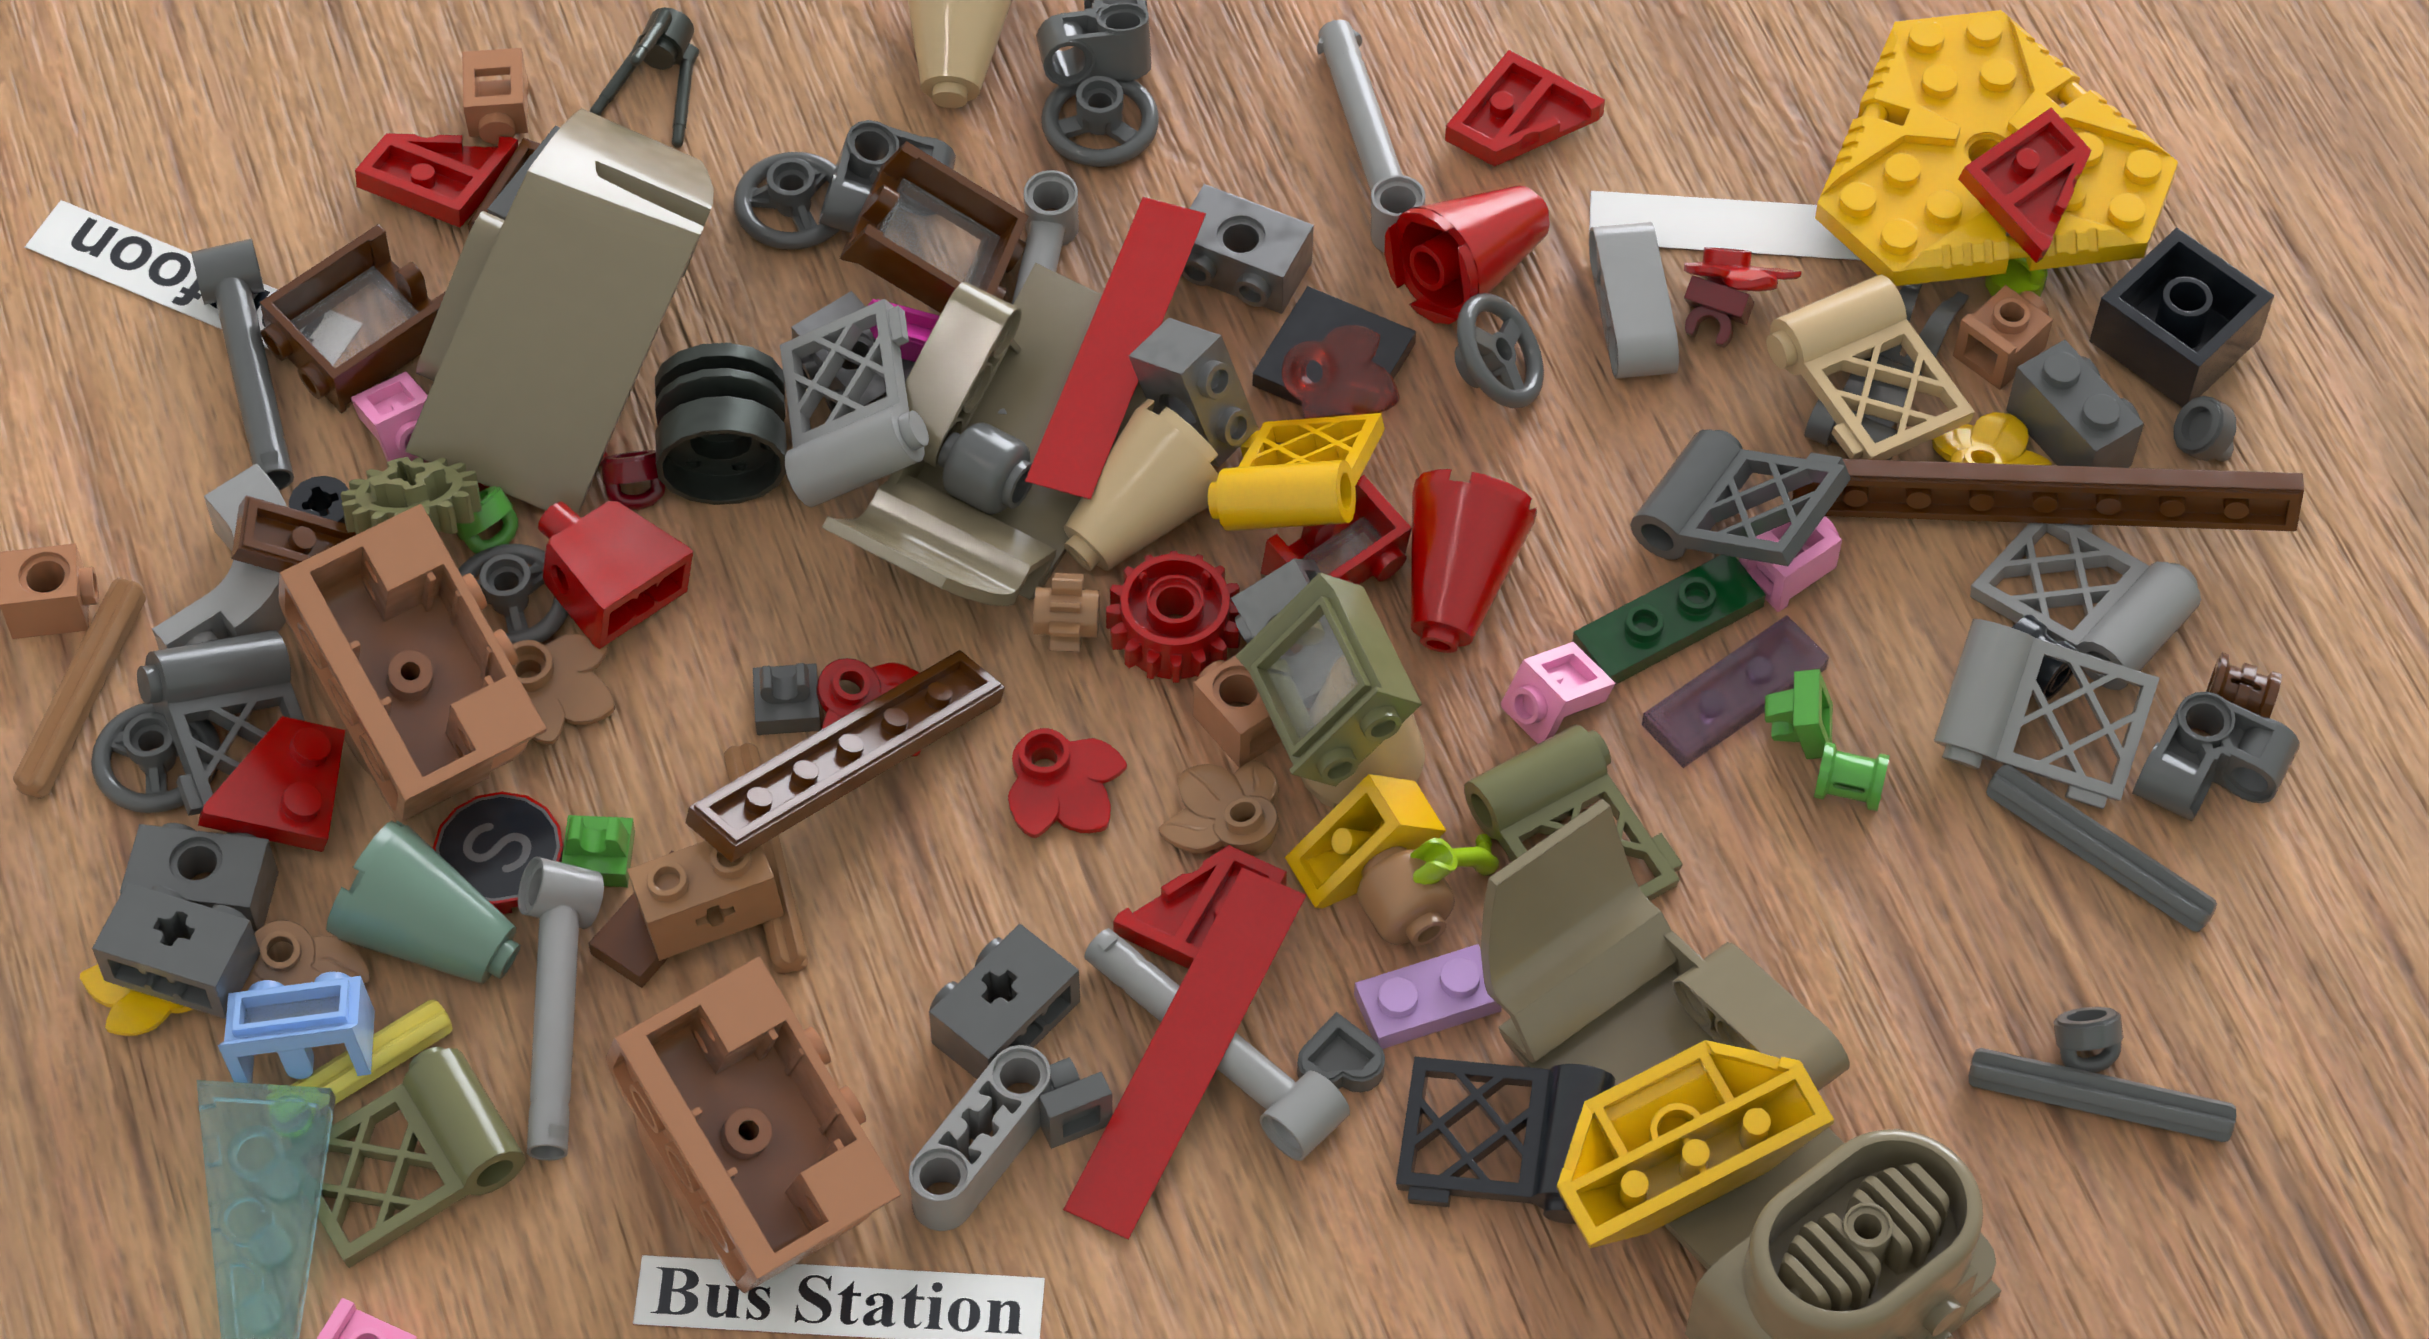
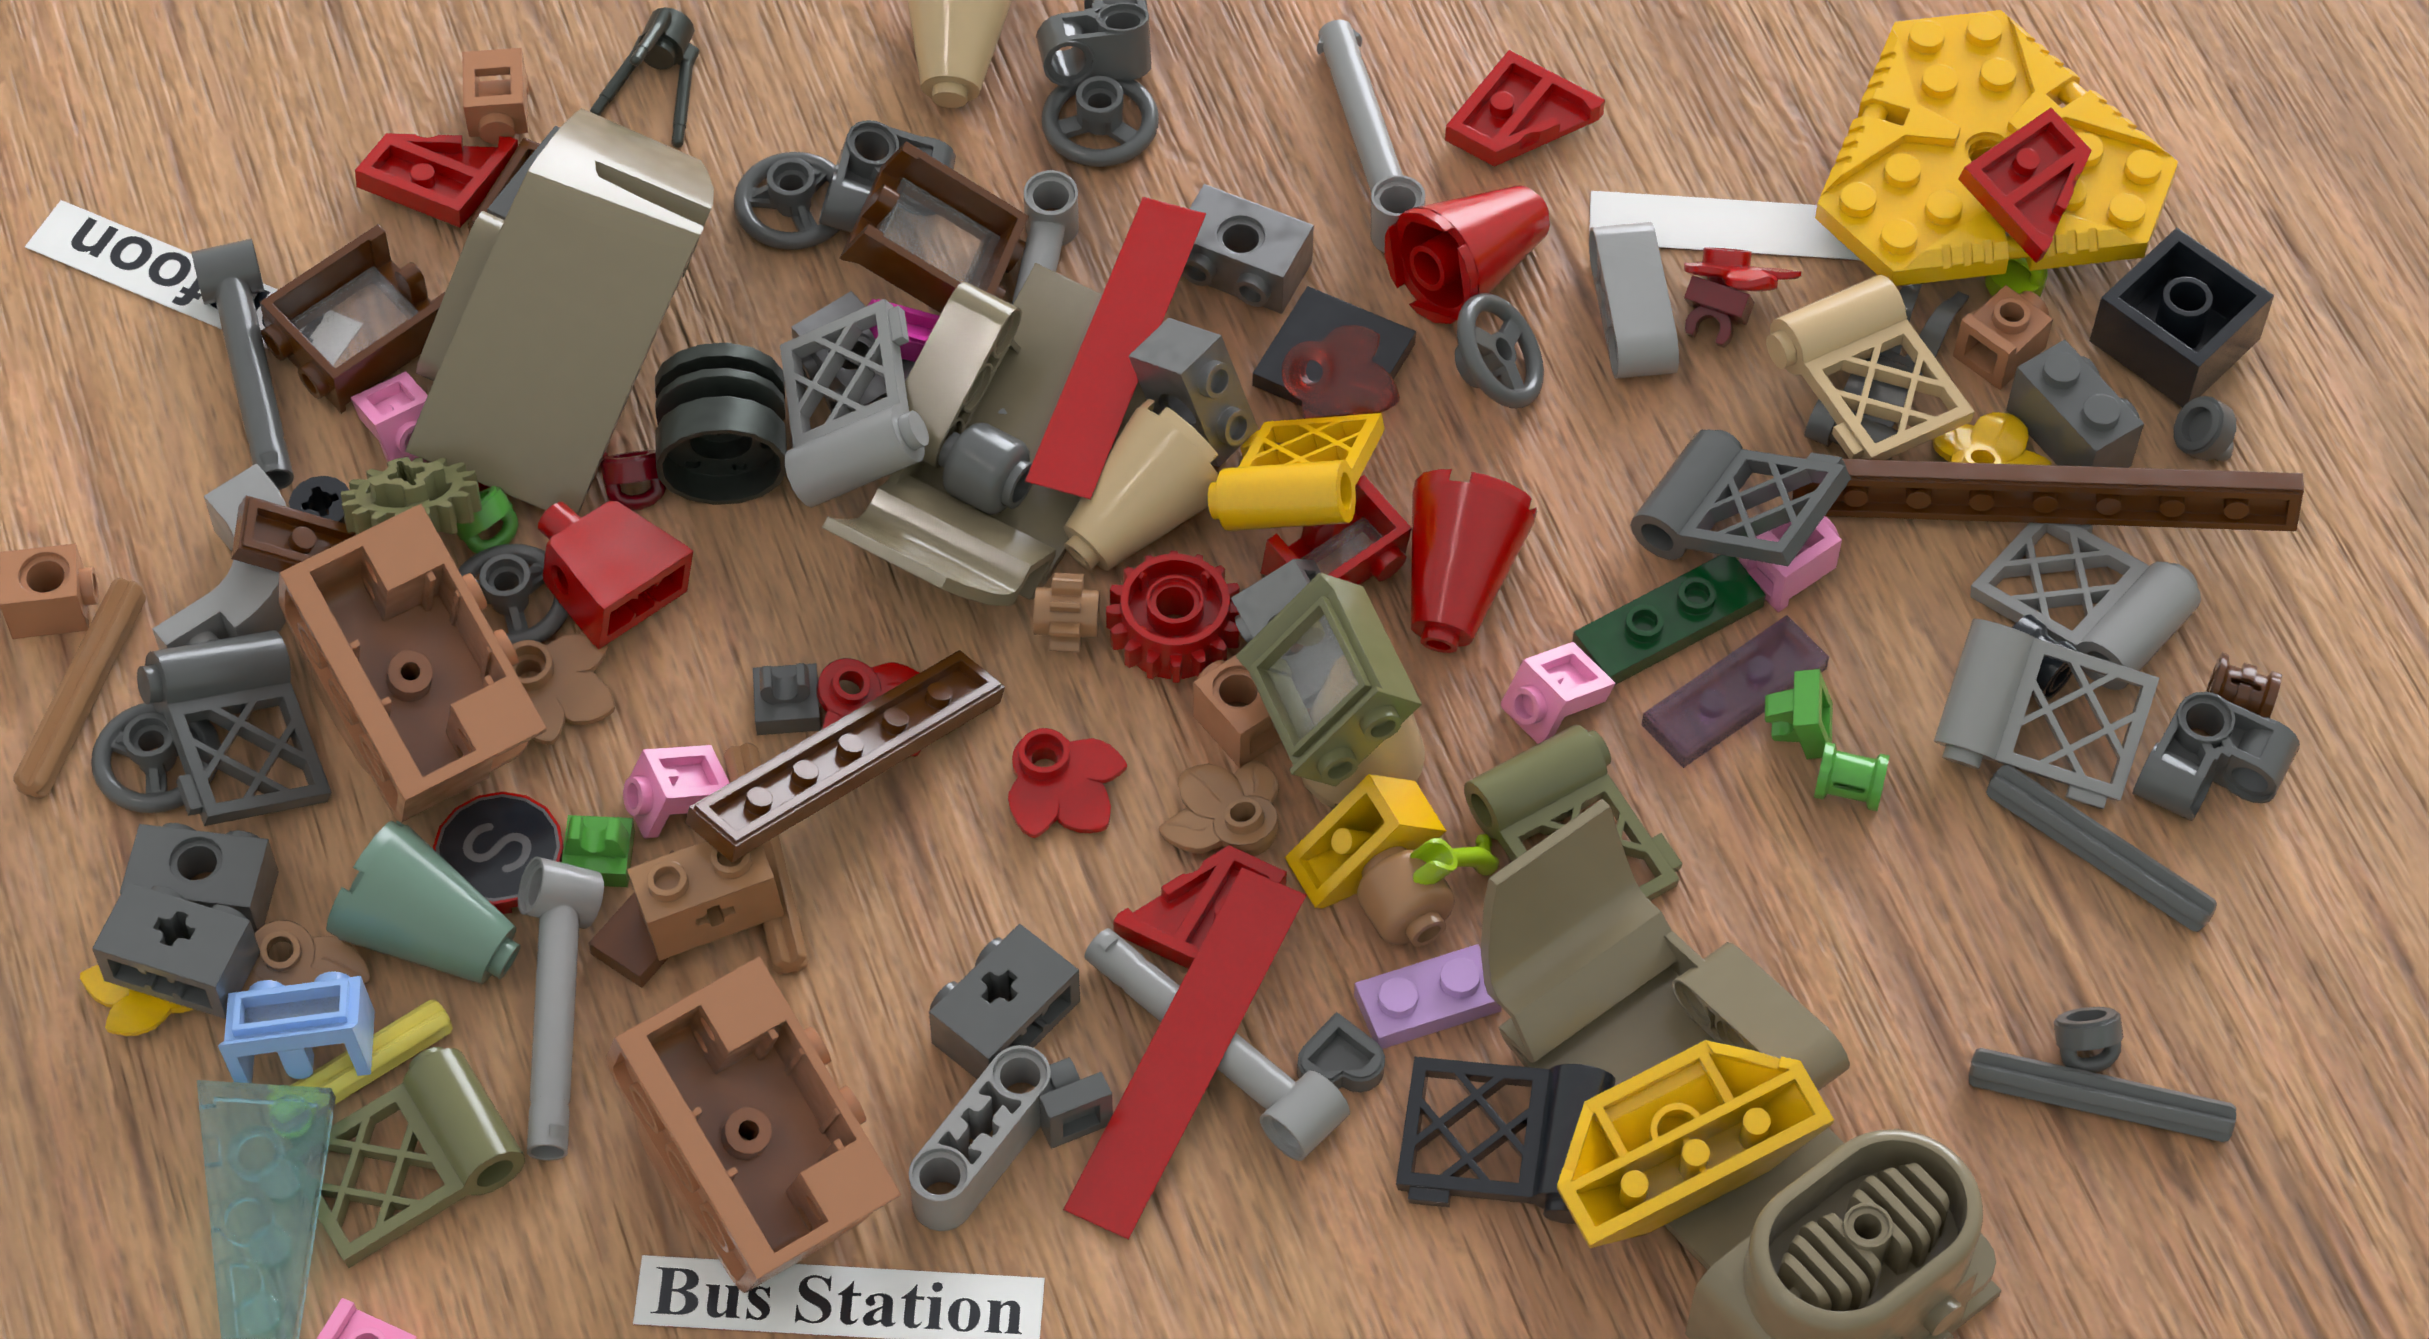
red wing [198,716,345,852] -> none
none -> bright pink bracket [623,745,730,839]

